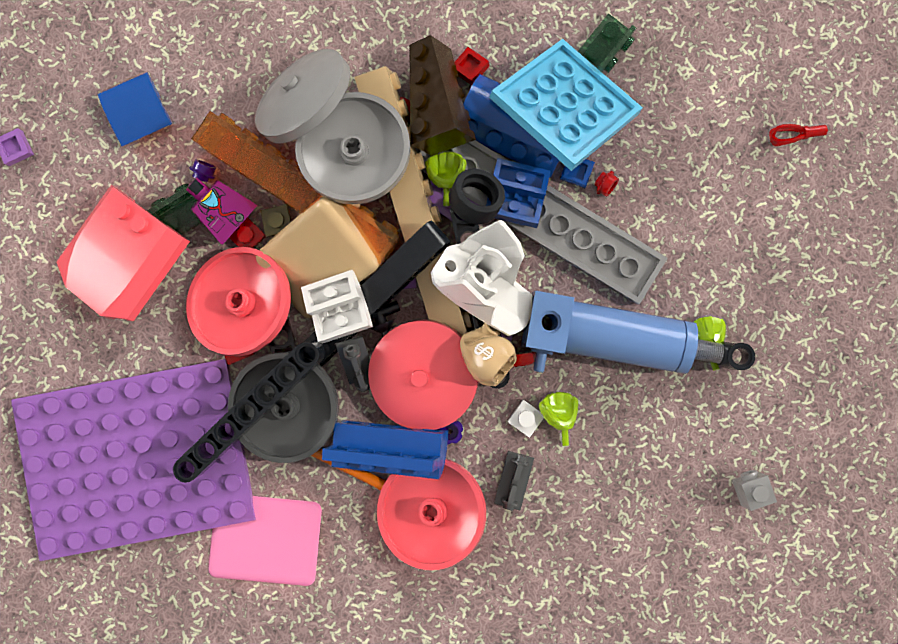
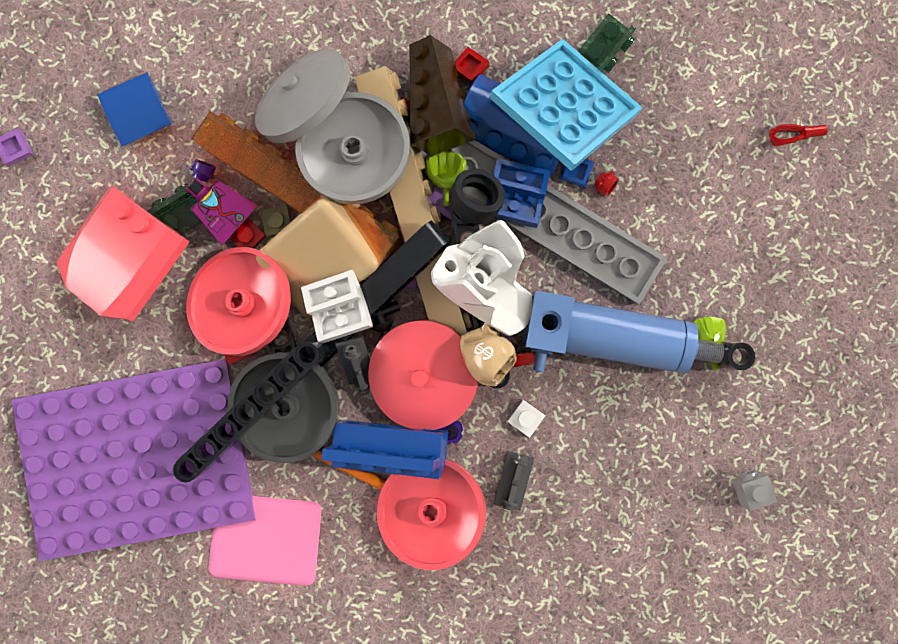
lime piece [539,392,578,446] -> none

